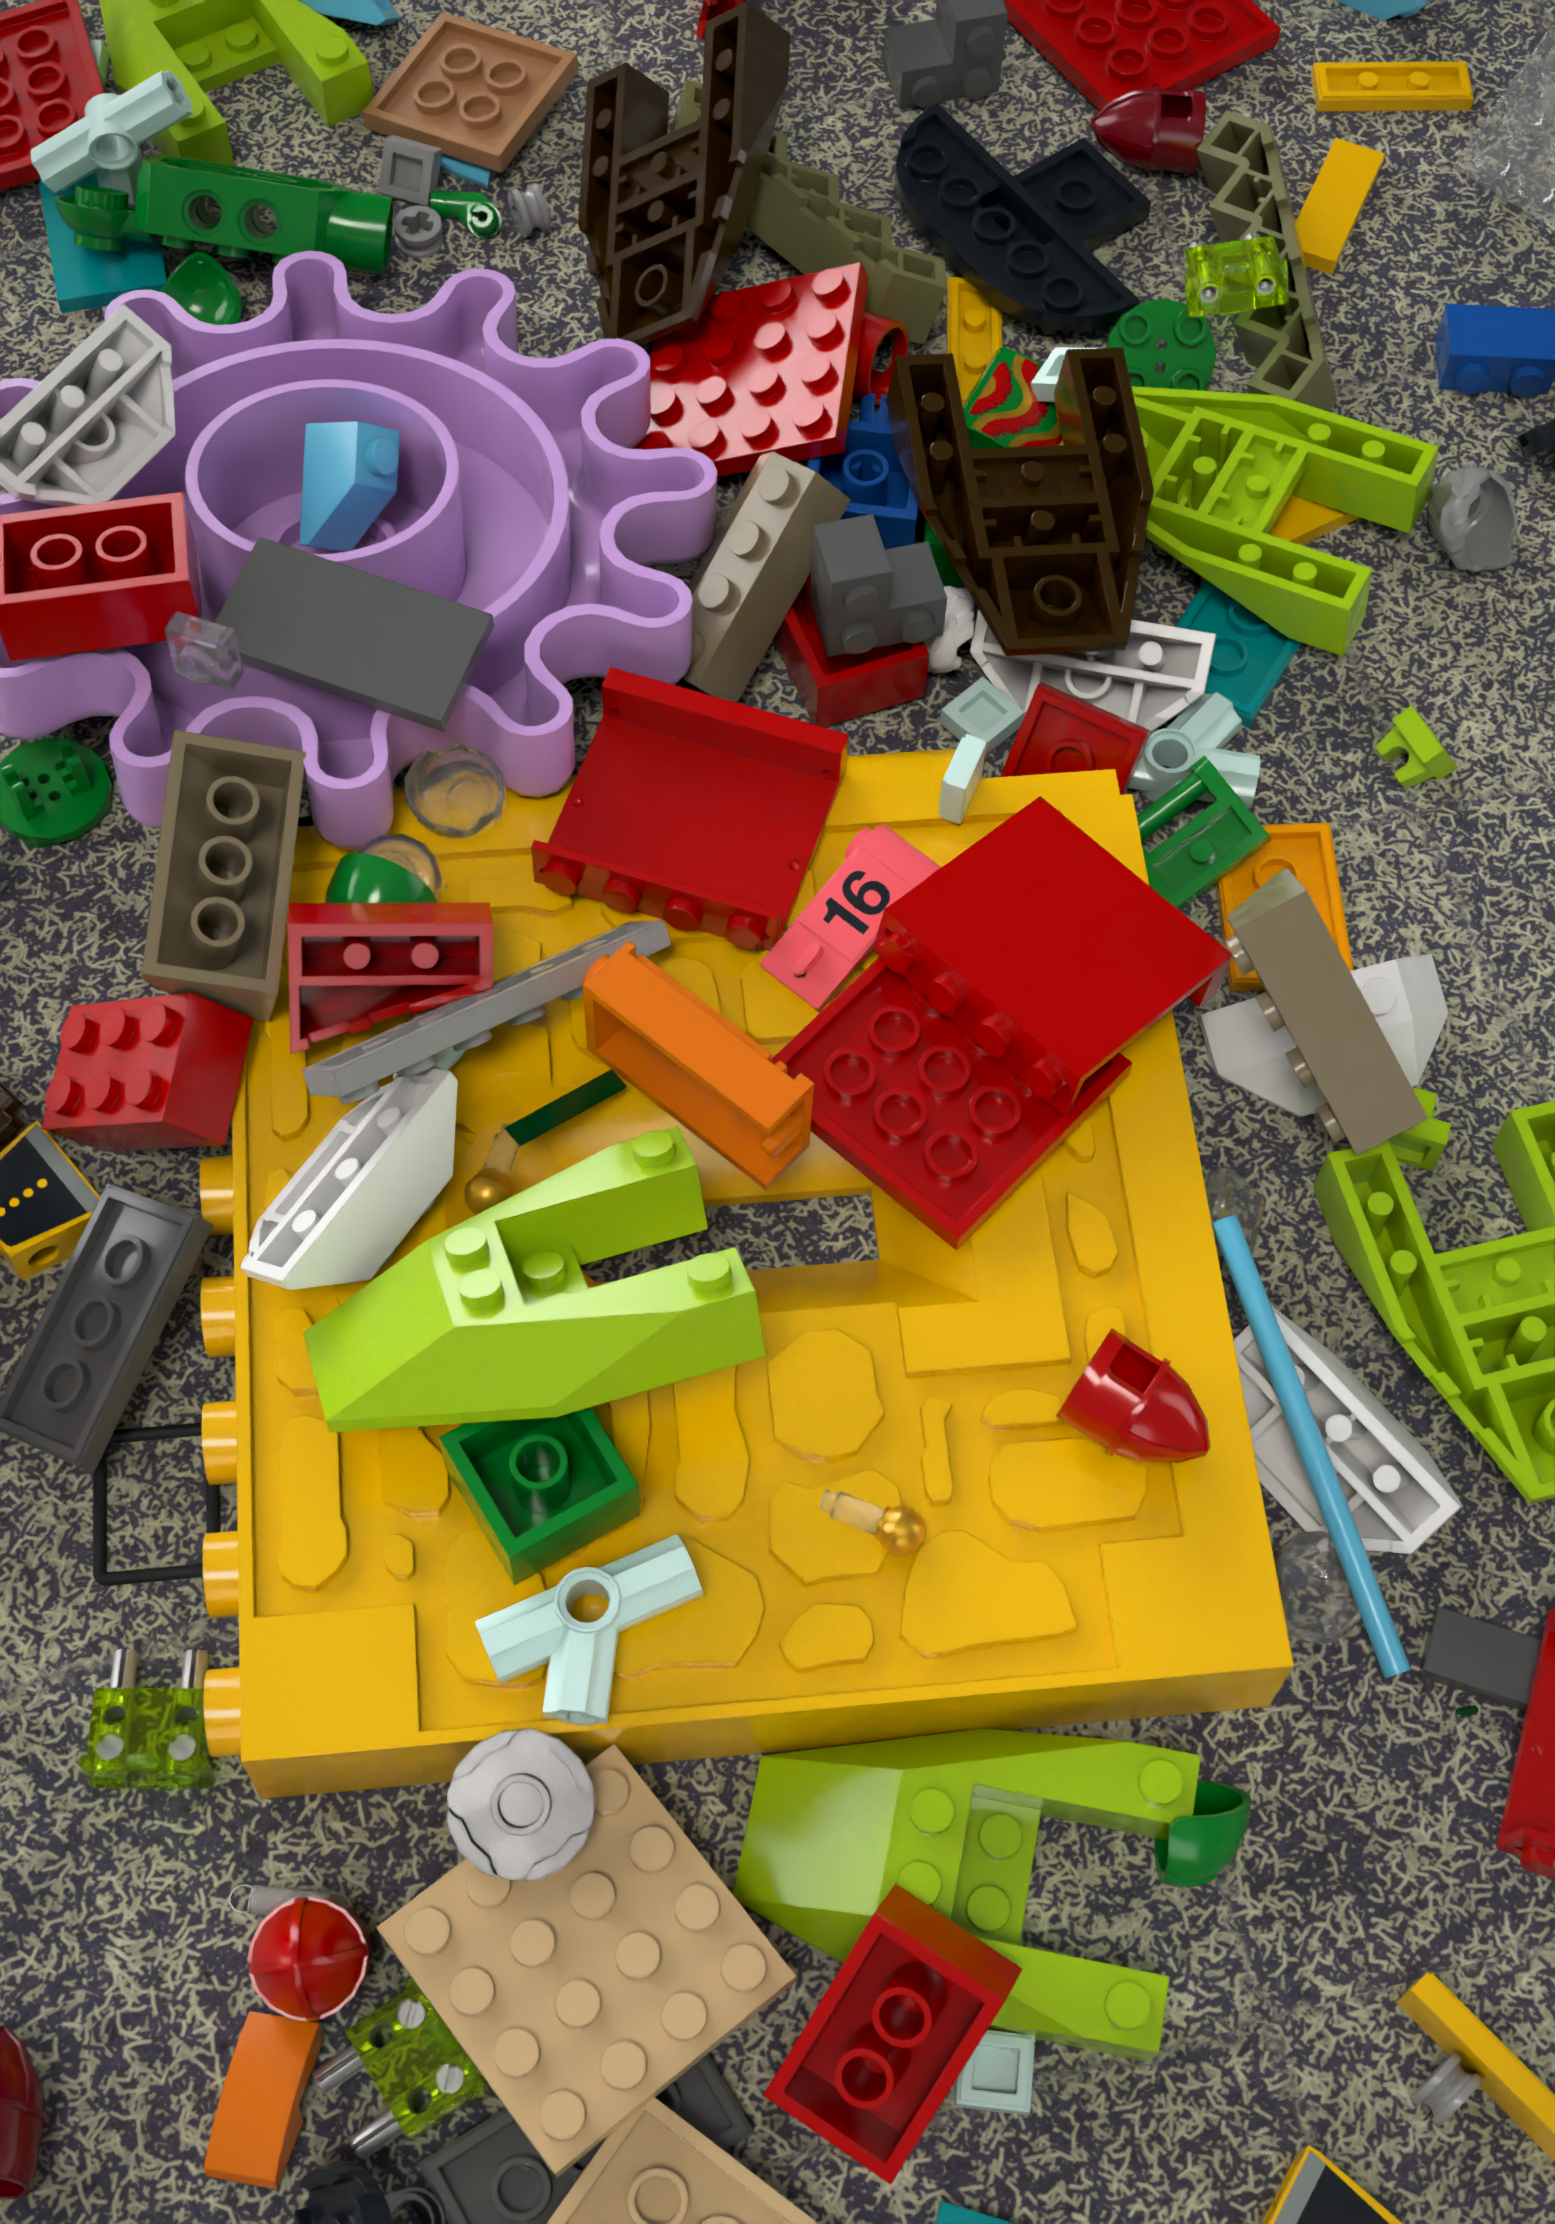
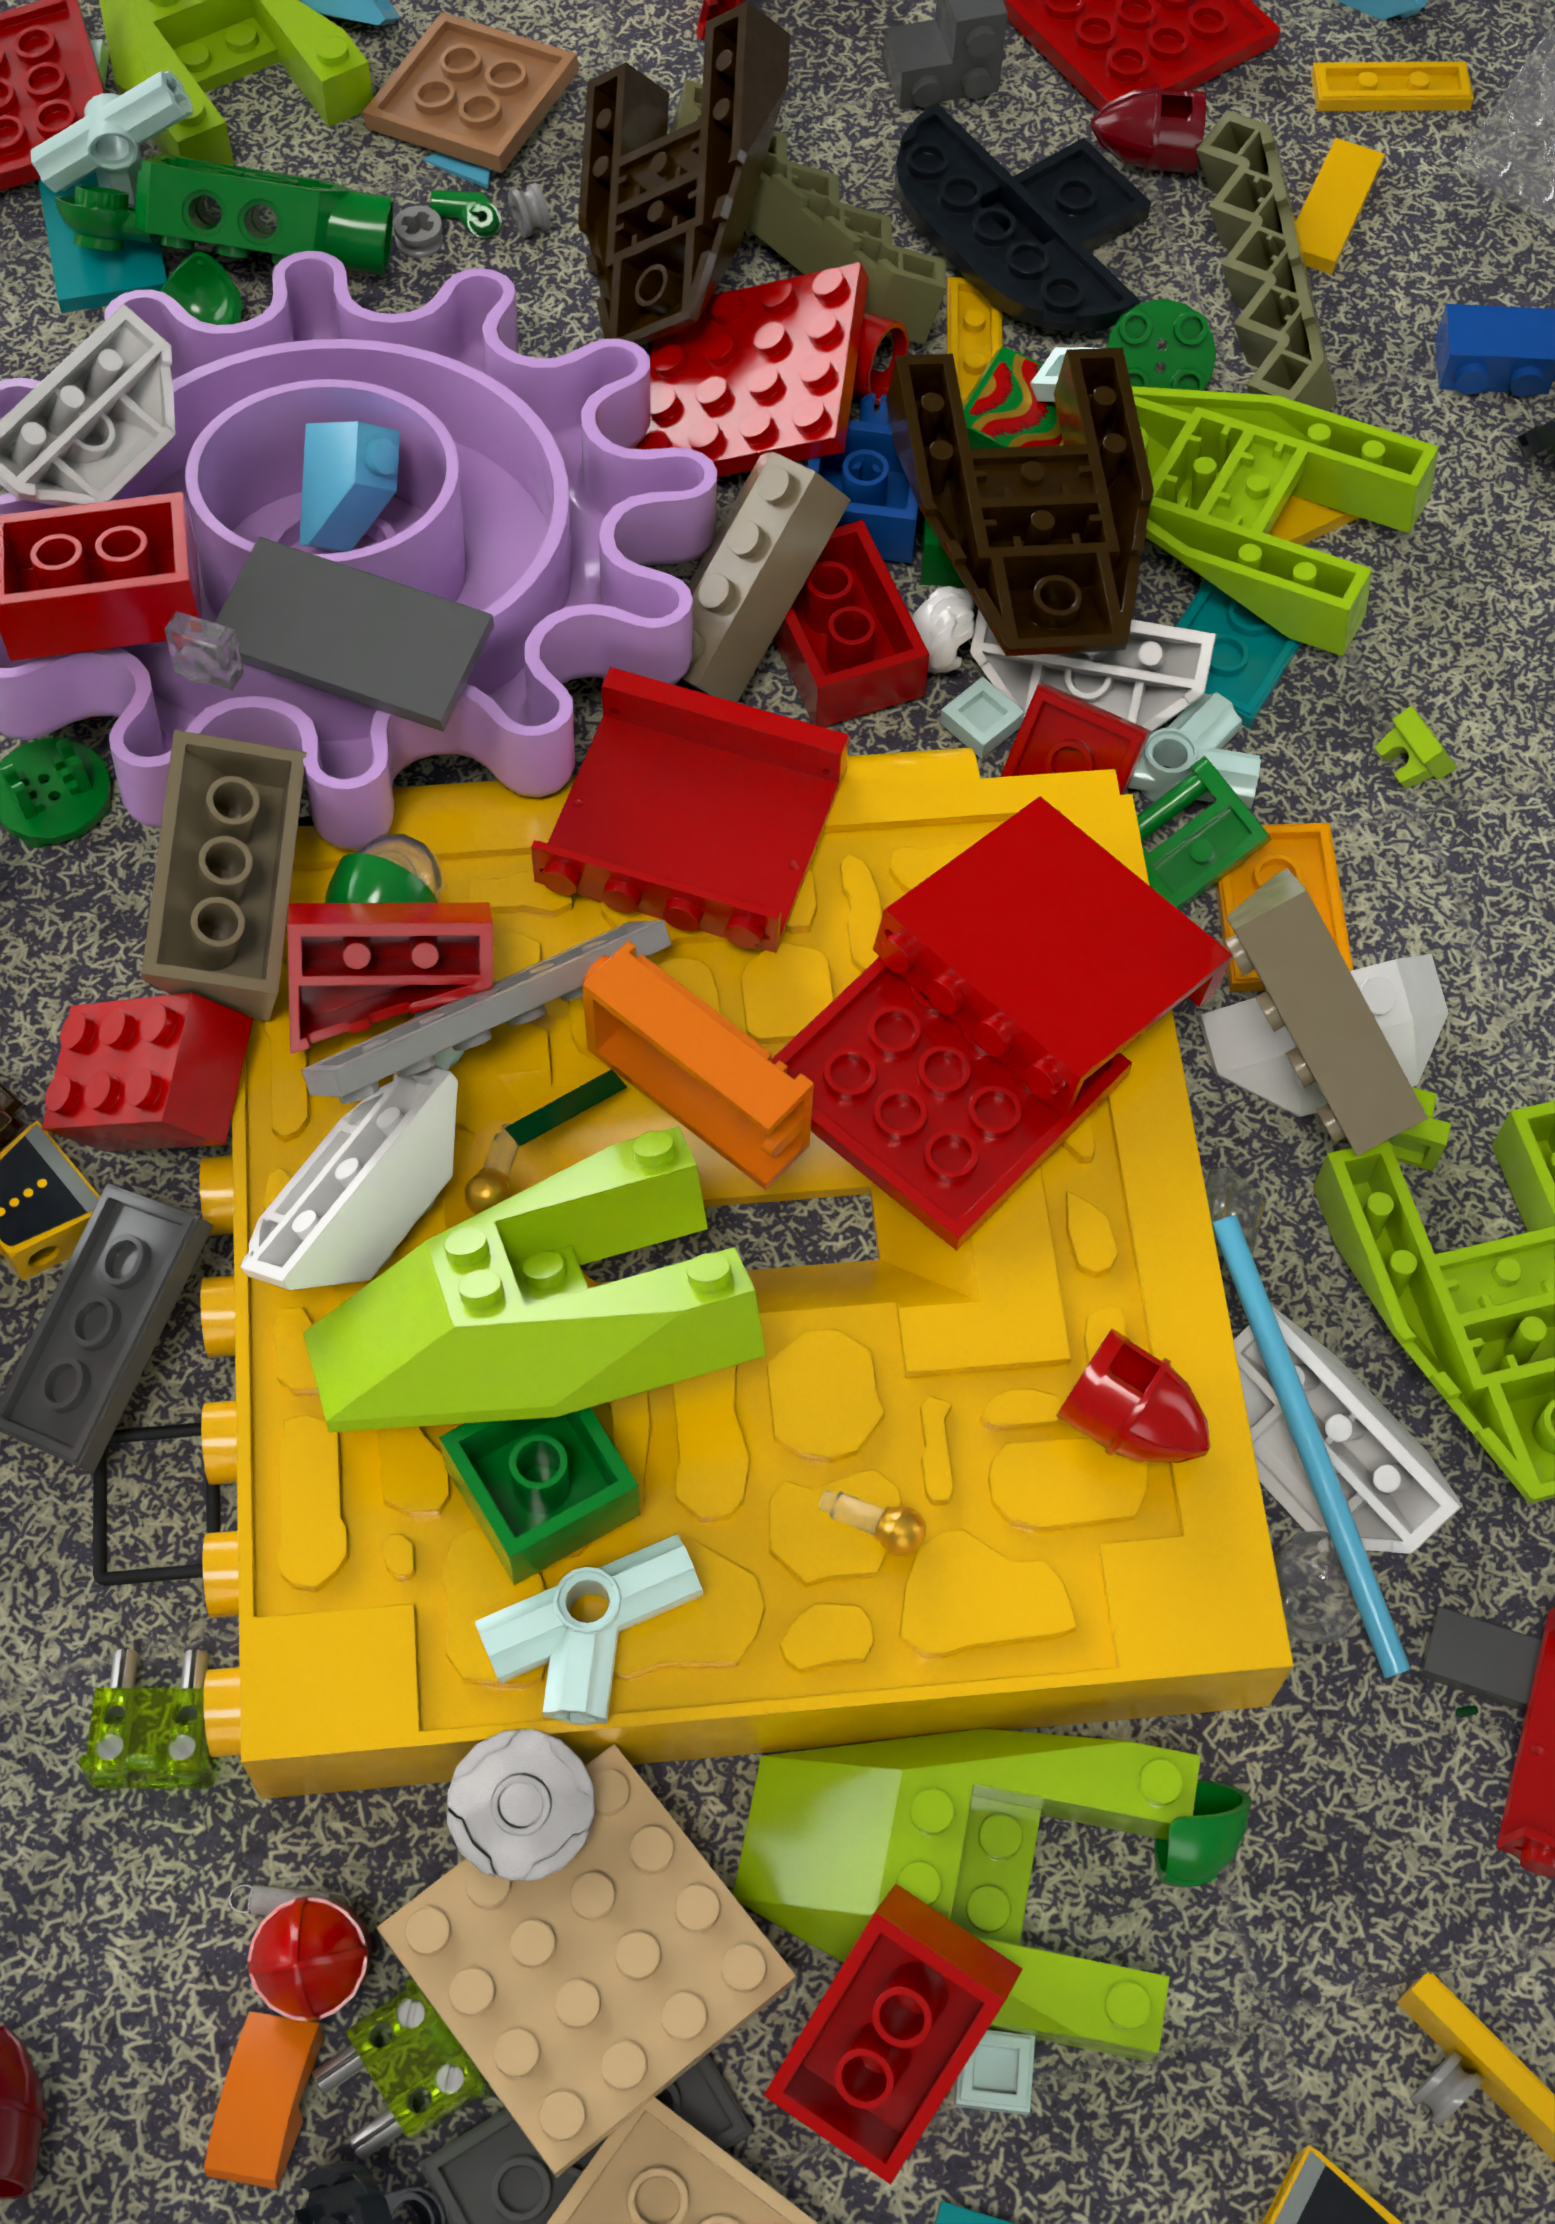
light grey tile [378,135,442,206] -> none
clear hair [404,742,507,841] -> none
coral door [759,824,942,1013] -> none
dark grey brick [810,514,947,657] -> none
light aqua tile [938,734,987,825] -> none
clear neon green piece [1184,233,1289,317] -> none
light grey hair [1426,466,1518,572] -> none

